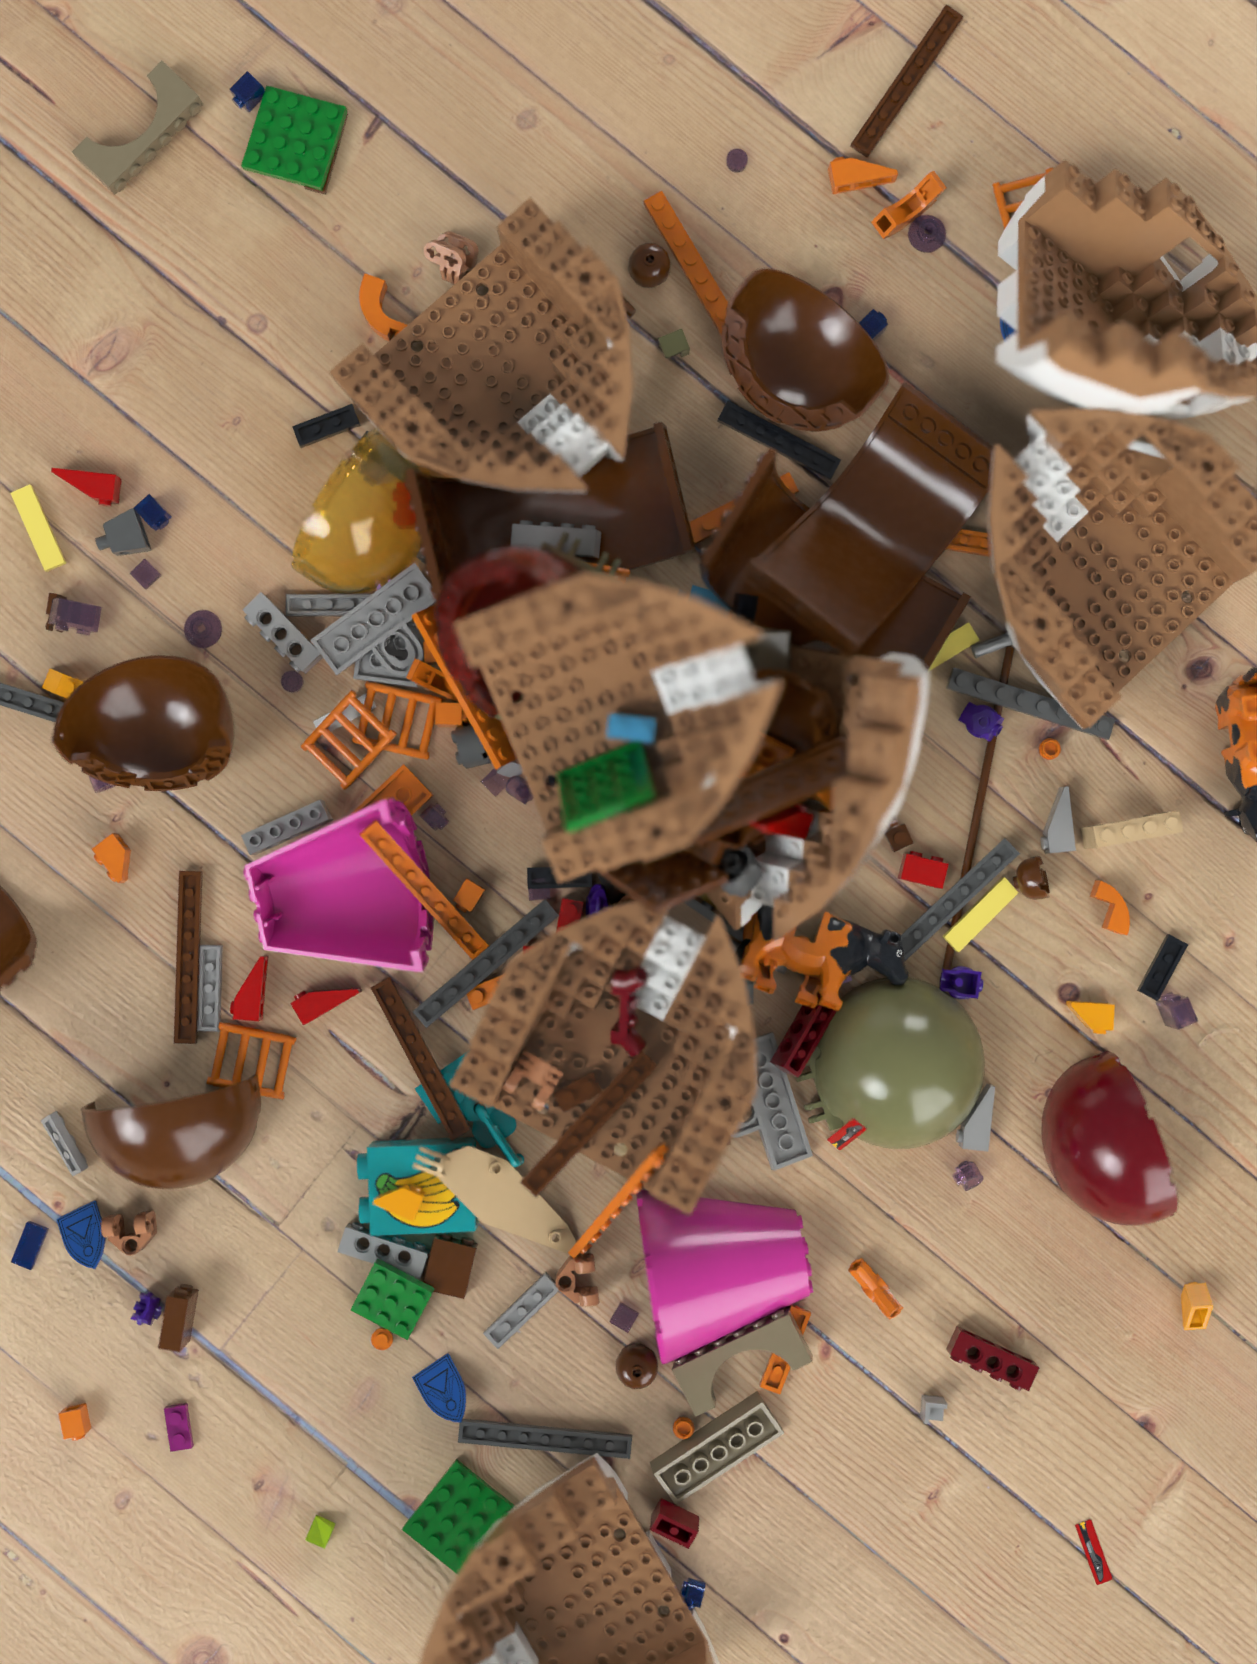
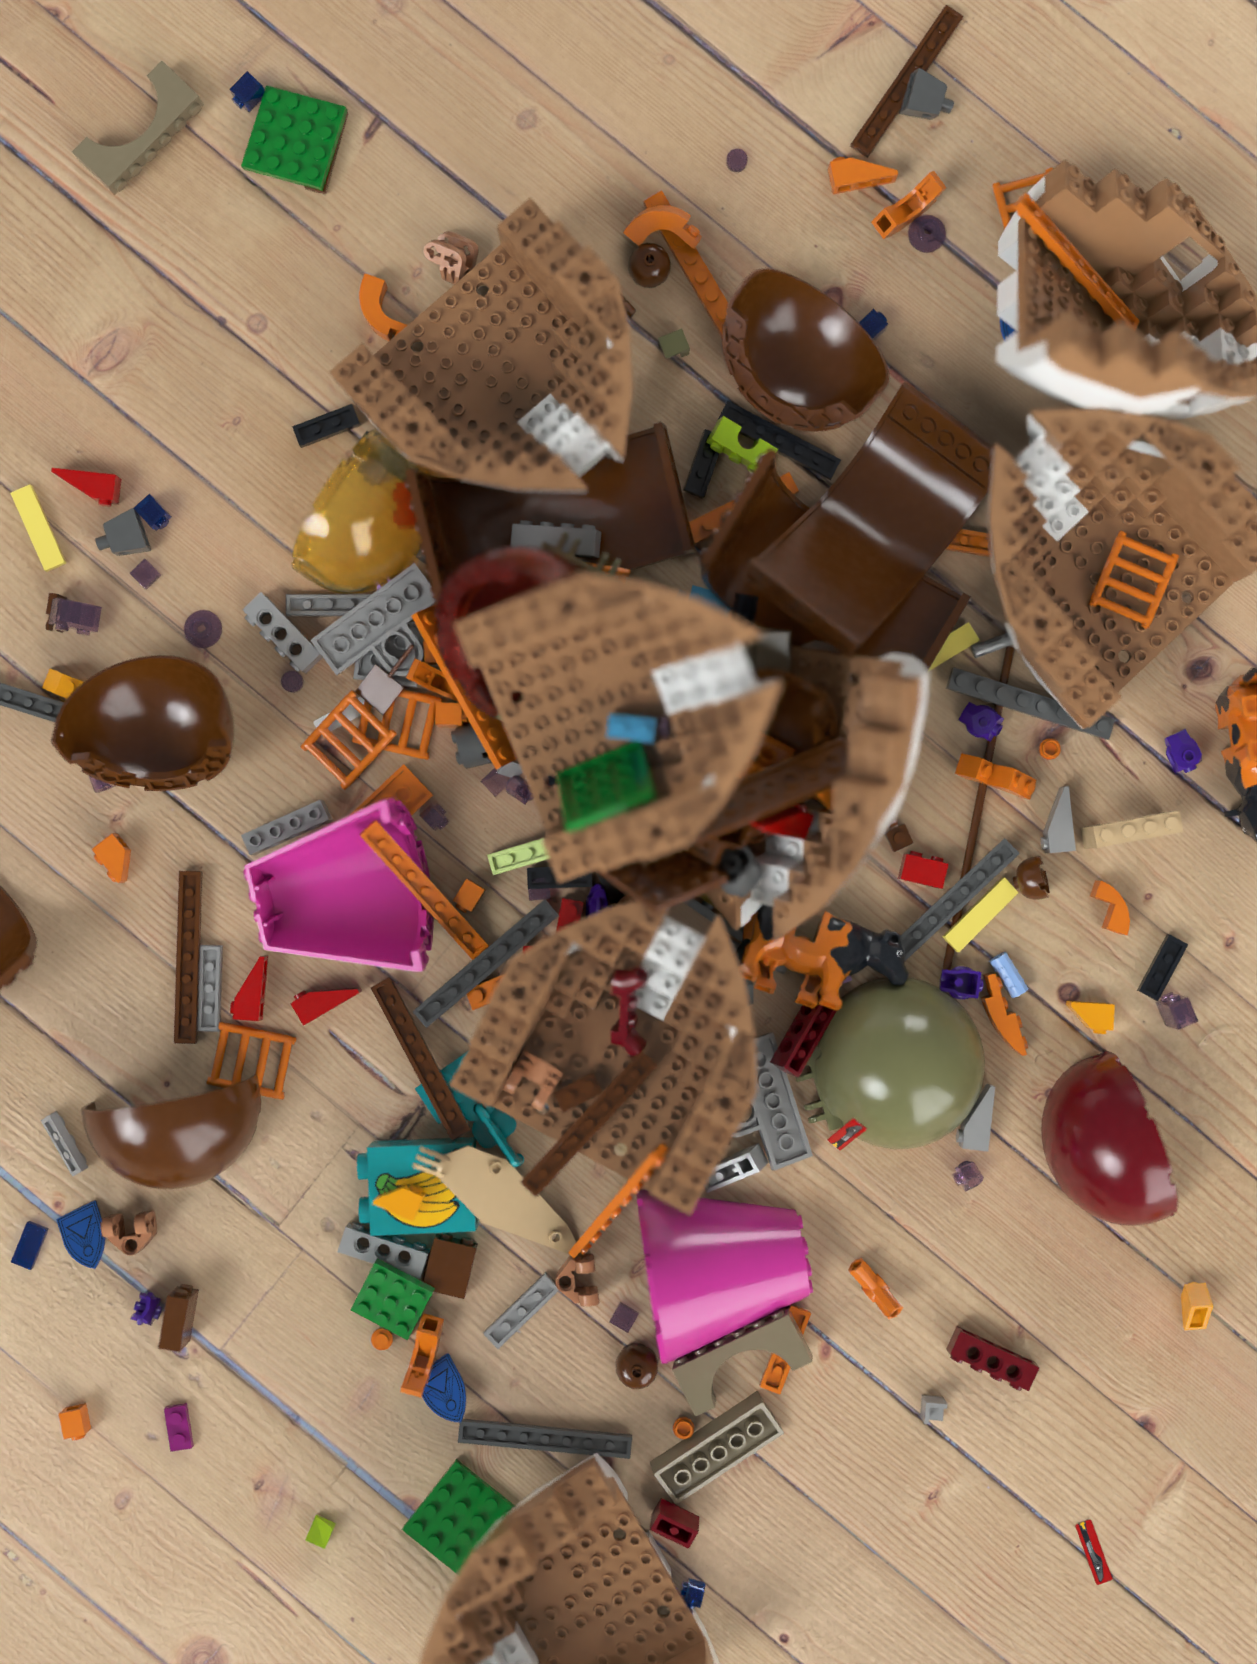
none -> piece [355,644,414,715]
none -> orange arch [400,1313,444,1398]
none -> yellowish green tile [487,838,549,875]
none -> orange arch [623,205,702,249]
none -> tile [658,715,670,738]
none -> black plate [683,429,719,498]
none -> light grey slope [705,1143,768,1193]
none -> lime arch [706,416,778,473]
none -> dark grey torso [899,68,954,120]
none -> orange arch [955,753,1036,800]
none -> orange slope [981,972,1028,1056]
none -> light blue axle [989,952,1029,998]
none -> orange plate [1014,192,1140,329]
none -> orange bar [1089,531,1179,629]
none -> dark purple hand [1165,729,1202,773]

